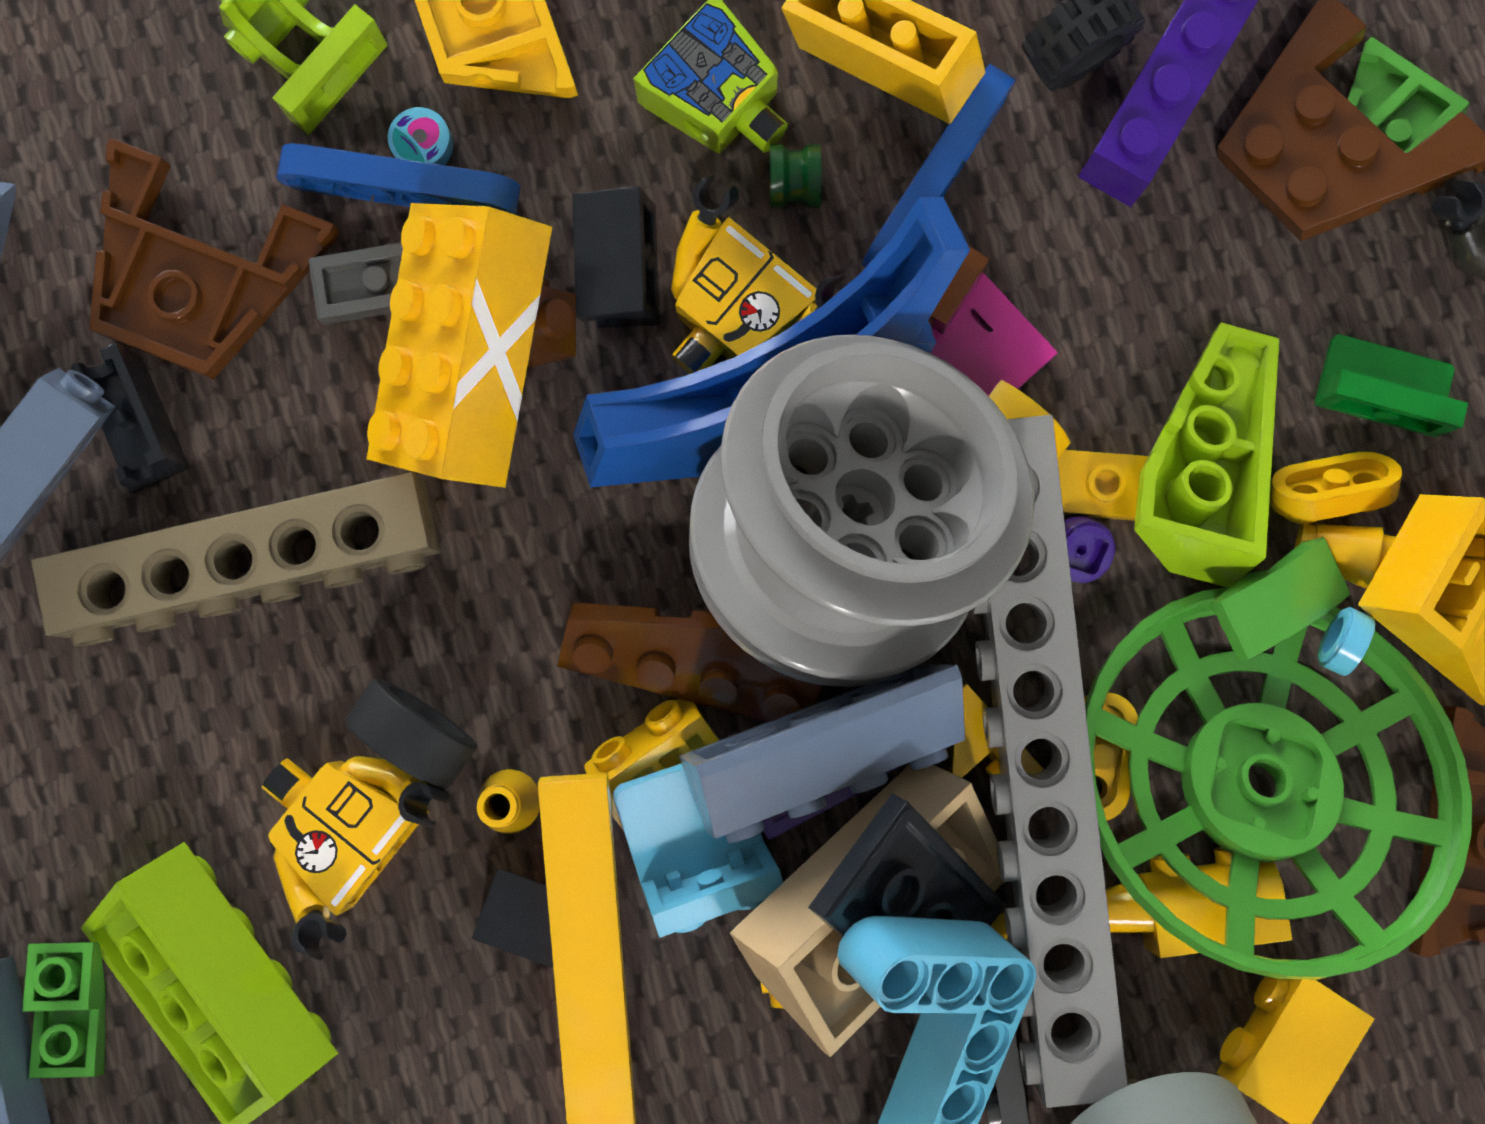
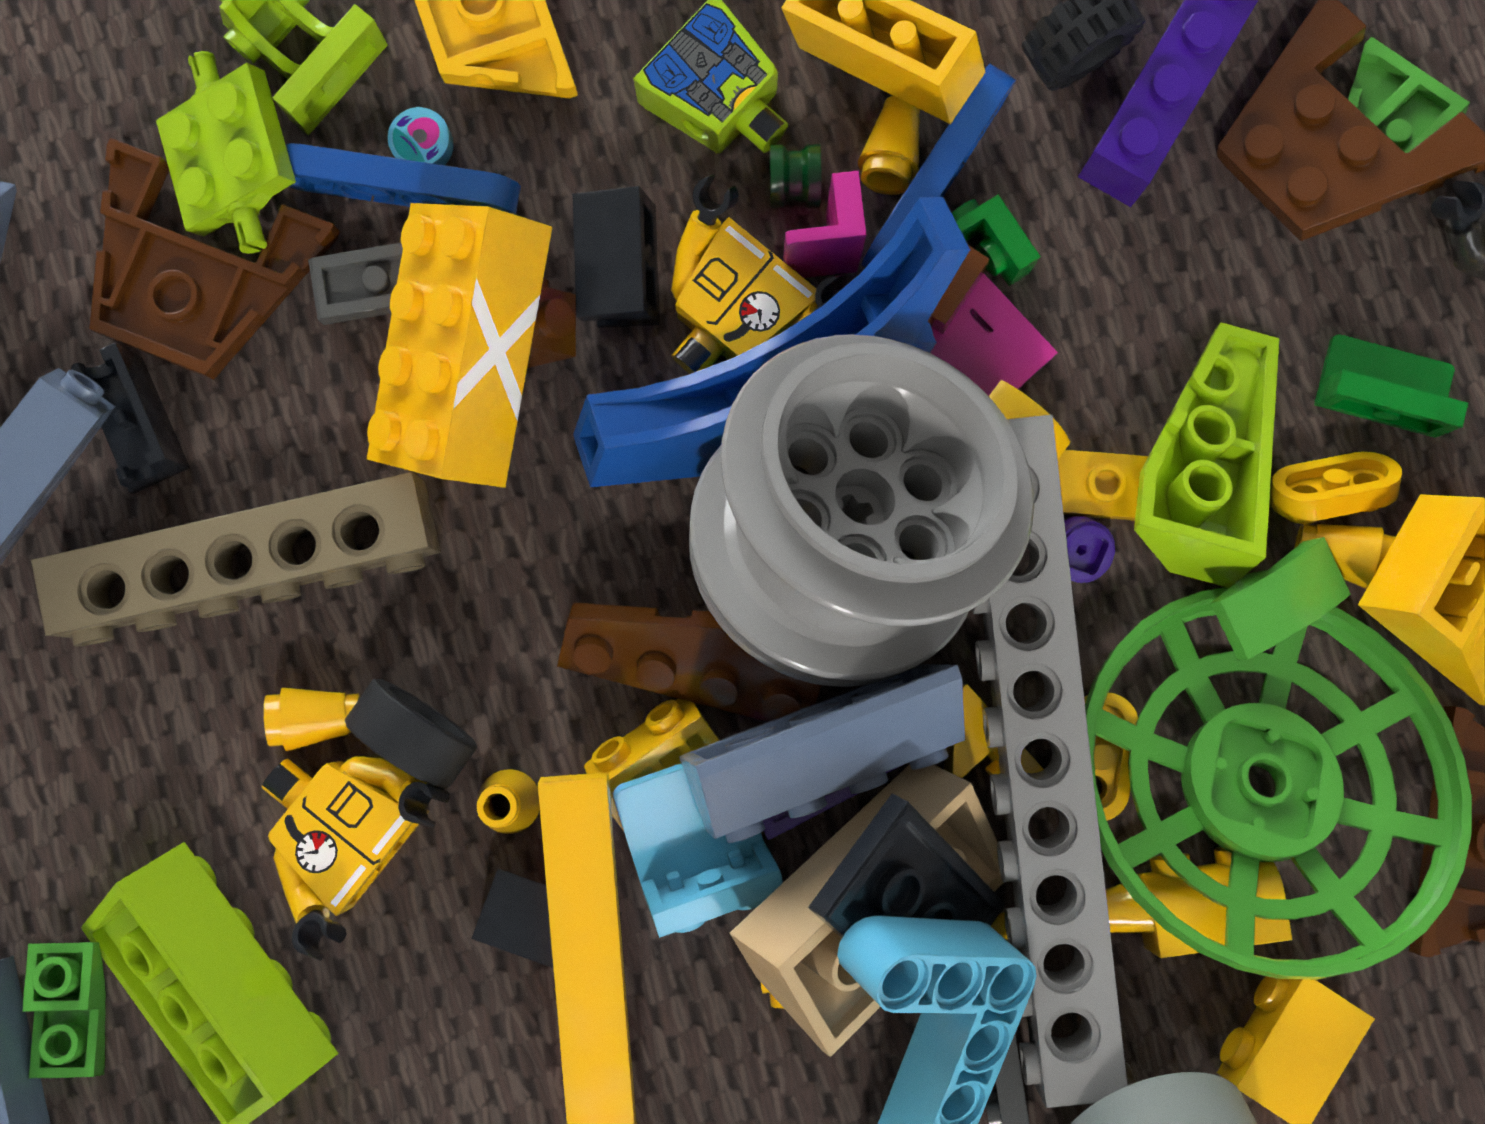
medium azure tile [1317,607,1375,676] -> none
none -> lime plate [156,51,296,254]
none -> yellow cone [264,687,360,751]
none -> dark pink panel [783,170,867,278]
none -> yellow cone [858,96,921,195]
none -> green bracket [952,194,1041,286]

